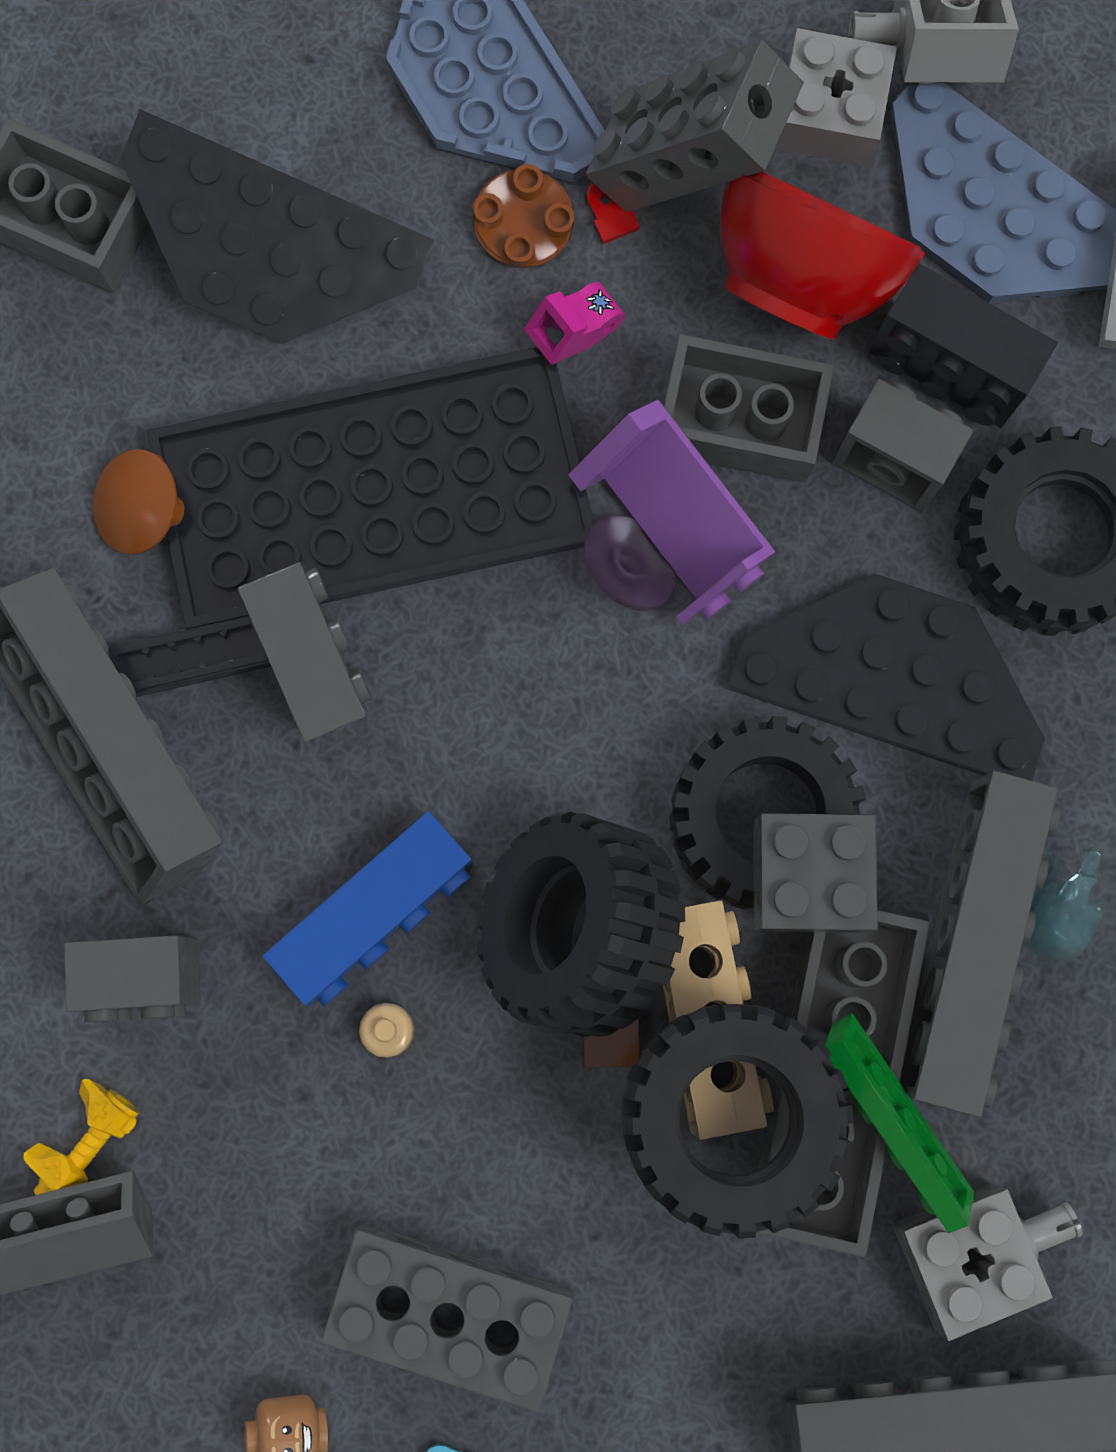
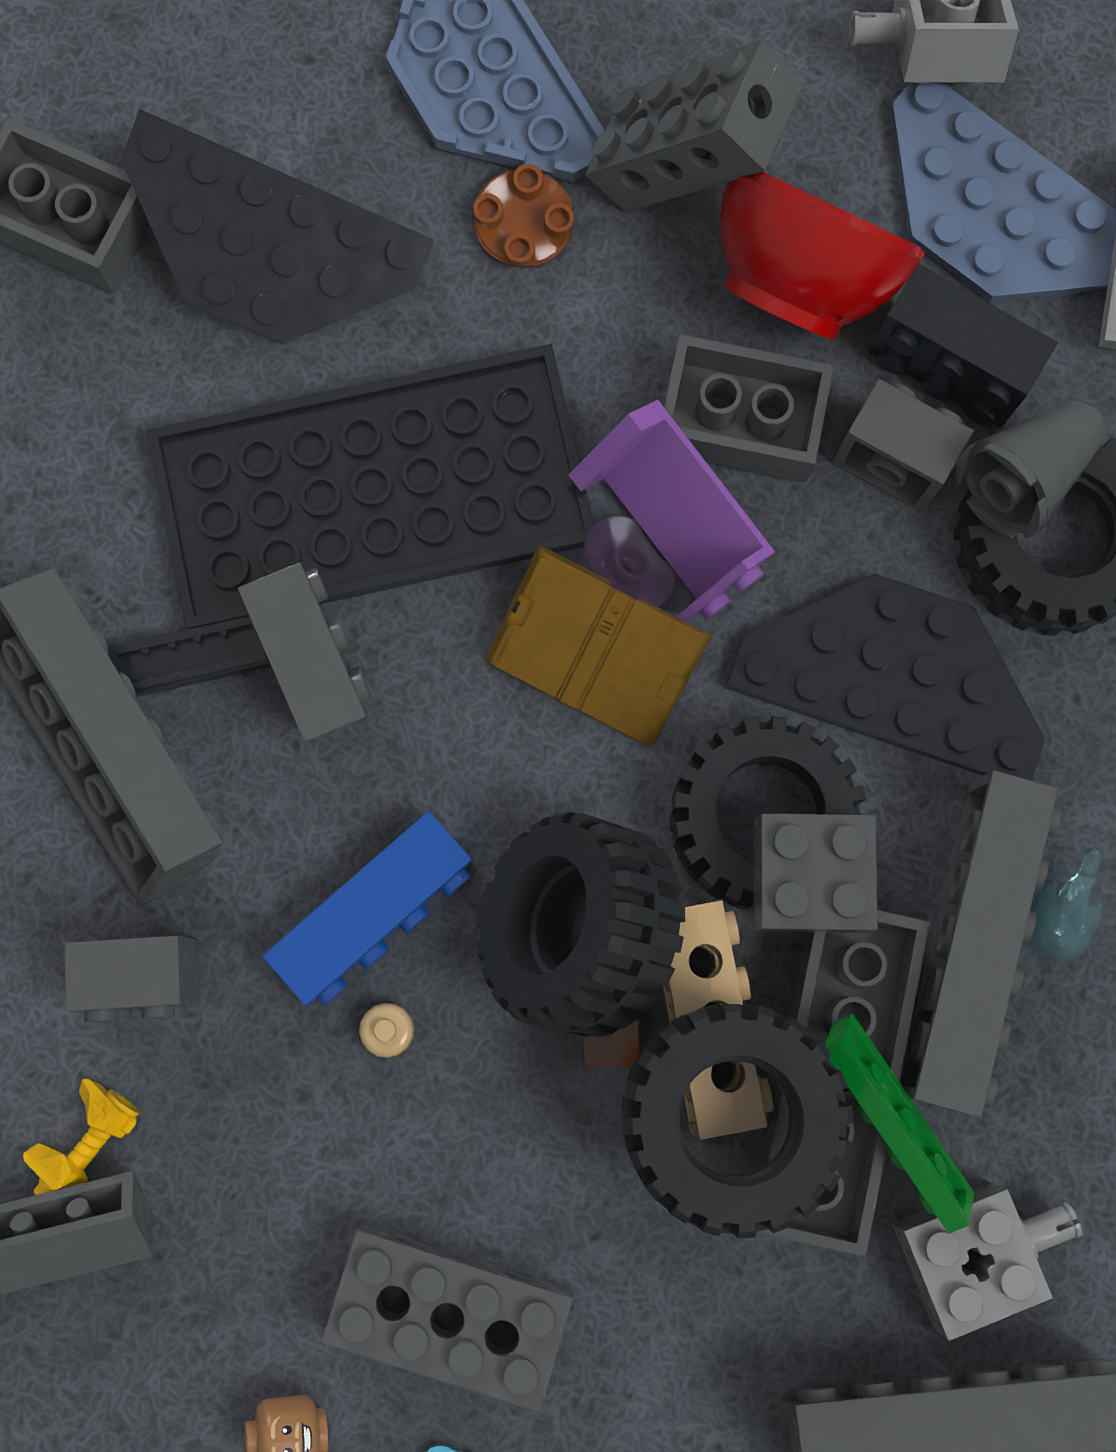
dark orange dish [93,449,184,555] -> none
dark pink leg [524,282,626,365] -> none
red piece [587,182,640,244] -> none
light grey brick [775,28,897,167] -> none
none -> pearl gold piece [485,545,712,746]
none -> dark grey cone [956,401,1106,539]

